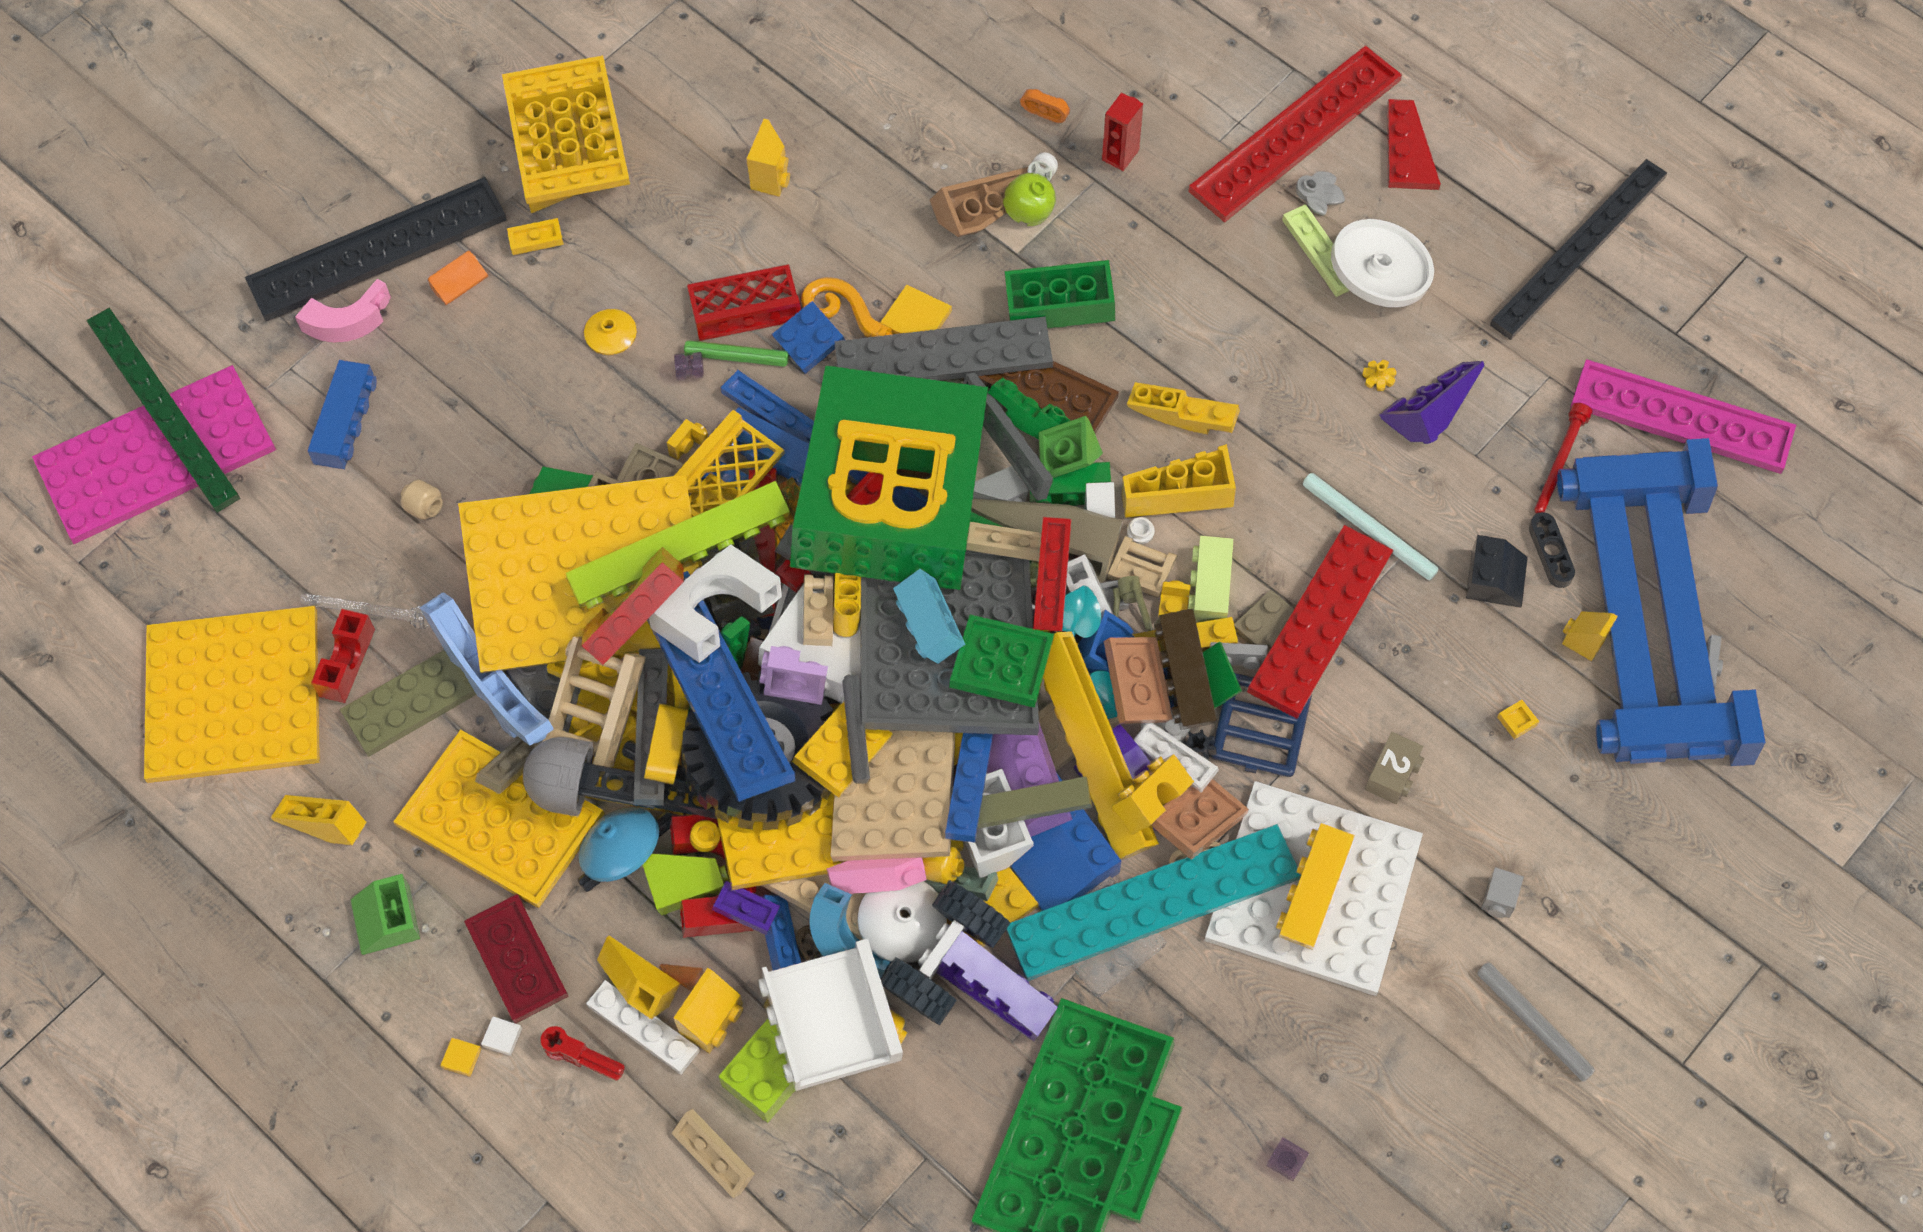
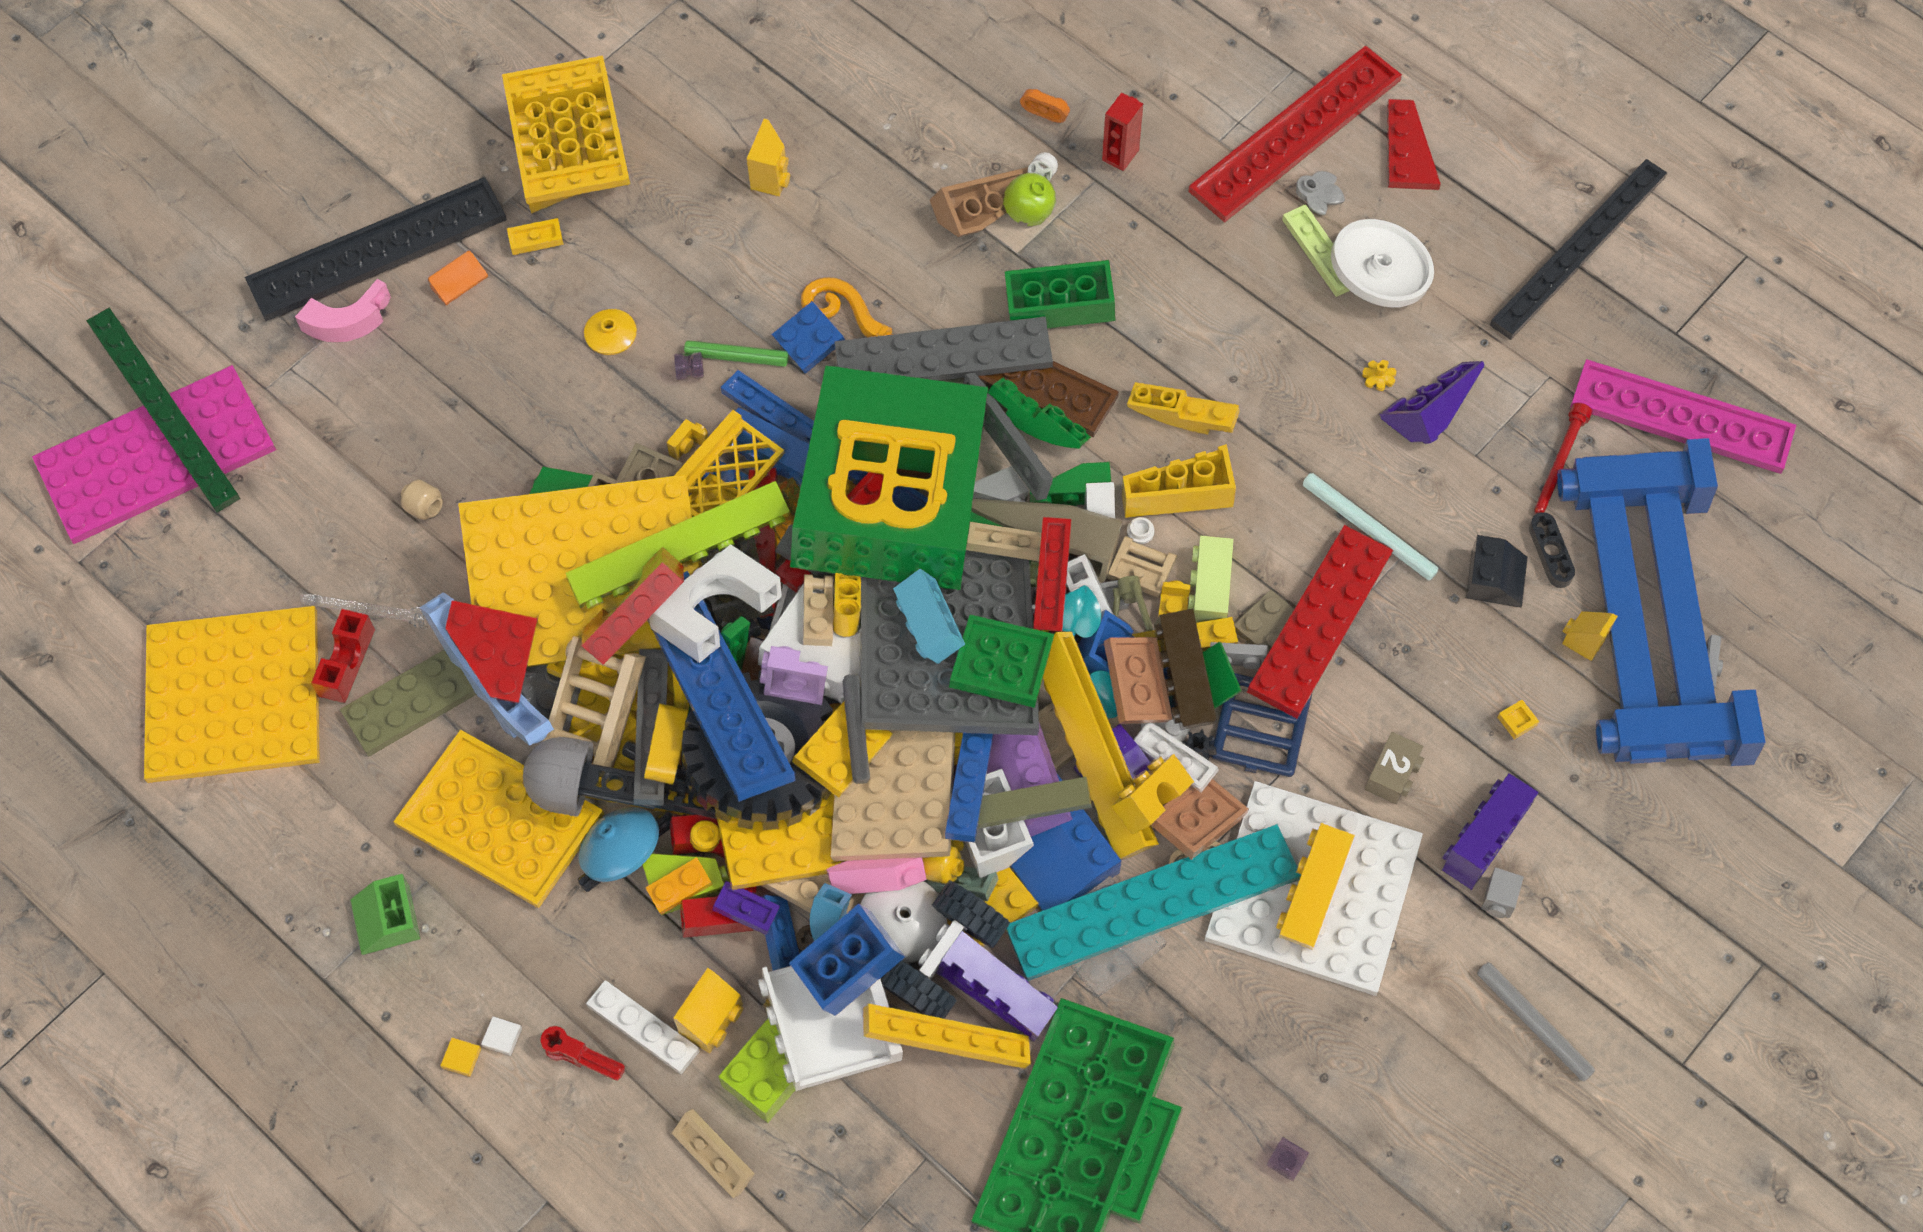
yellow slope [271,795,367,845] -> none
blue brick [307,360,377,470] -> none
dark red plate [464,894,569,1024] -> none
dark tan tile [475,737,542,794] -> none
yellow slope [597,935,680,1019] -> none
clear orange piece [659,964,704,991] -> none
red fence [687,264,801,341] -> none
yellow tile [880,284,952,334] -> none
bright green slope [1039,416,1103,478] -> none
none -> red plate [445,600,538,703]
none -> light orange plate [645,857,713,915]
none -> blue brick [789,904,905,1016]
none -> yellow plate [863,1003,1031,1069]
none -> dark purple wedge [1442,773,1539,890]

